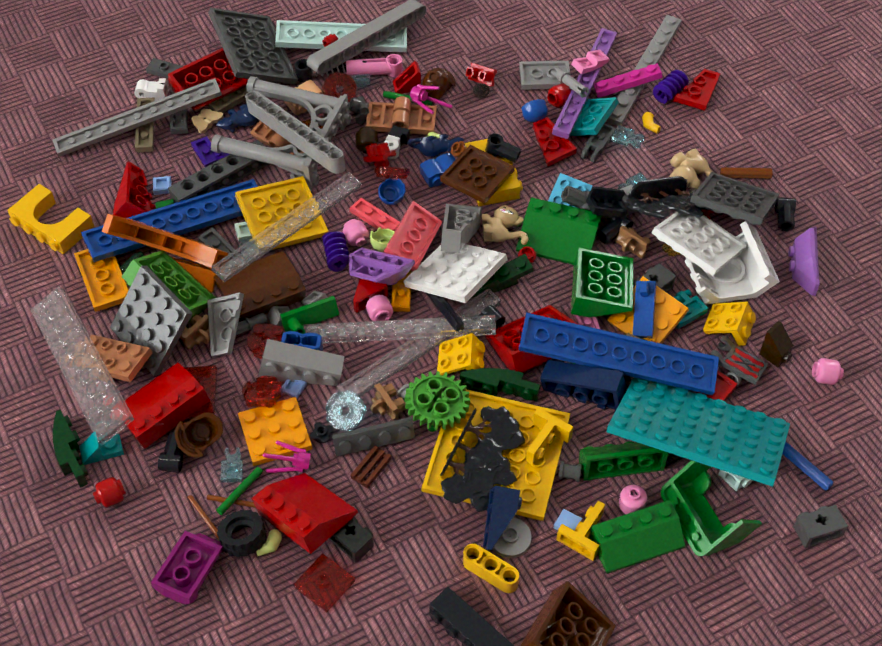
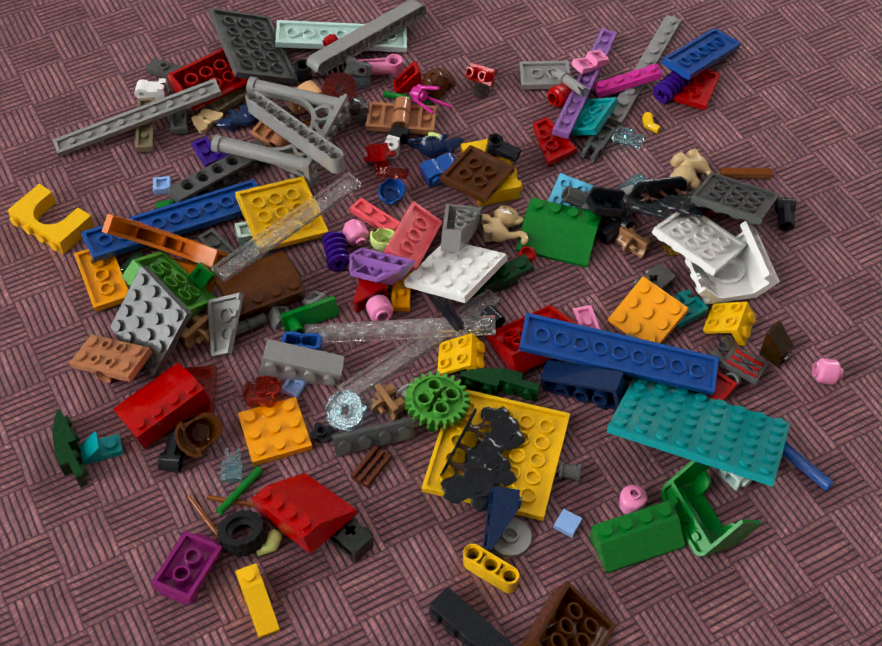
clear plate [30,286,134,445] -> none
red head [93,477,126,508] -> none
red wedge [113,161,156,218] -> none
clear red plate [247,324,284,359] -> none
dark pink plant [263,440,311,473] -> none
clear red plate [293,553,355,613] -> none
dark brown head [355,126,378,154] -> none
dark orange plate [451,141,467,157] -> none
blue hair [521,99,548,123] -> none
yellow bracket [526,408,573,465] -> none
yellow bracket [556,501,605,561] -> none
green slope [571,248,633,317] -> none
green slope [578,441,668,481] -> none
blue hinge [633,281,656,338] -> none
medium lavender wedge [788,227,820,296] -> none
dark grey brick [793,505,848,548] -> none
none -> green plate [189,262,215,289]
none -> yellow slope [235,563,280,639]
none -> dark grey plate [344,56,372,78]
none -> blue plate [661,28,741,80]

